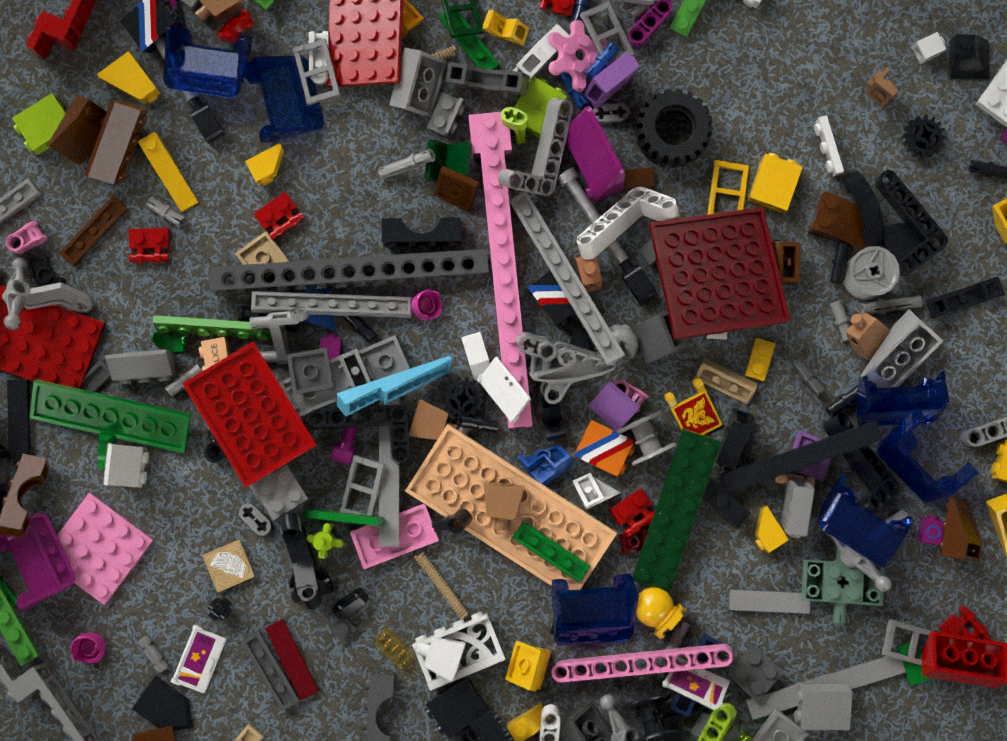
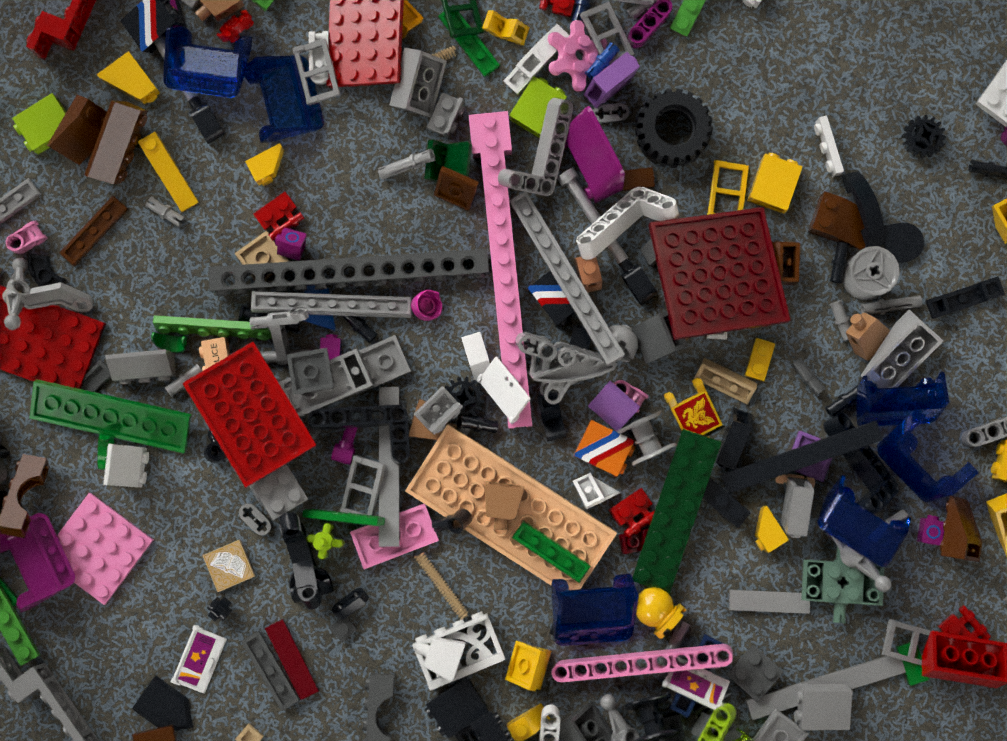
black tile [7,379,31,459] -> none
dark pink hair [70,632,106,664] -> none
red plate [129,228,170,264] -> none
light grey axle [138,636,168,673] -> none
medium azure slope [337,356,452,417] -> none
clear yellow slope [373,627,417,670] -> none
black arch [382,217,462,248] -> none
dark grey arch [446,62,530,95] -> none
lime piece [501,107,528,145] -> none
blue slope [517,444,573,486] -> none
blue pin [559,72,589,109] -> none
medium nougat bracket [865,67,898,108] -> none
black beam [875,170,948,277] -> none
white brick [912,32,946,64] -> none
black slope [949,34,989,79] -> none
none -> magenta brick [275,227,307,261]
none -> light grey bracket [414,386,463,434]

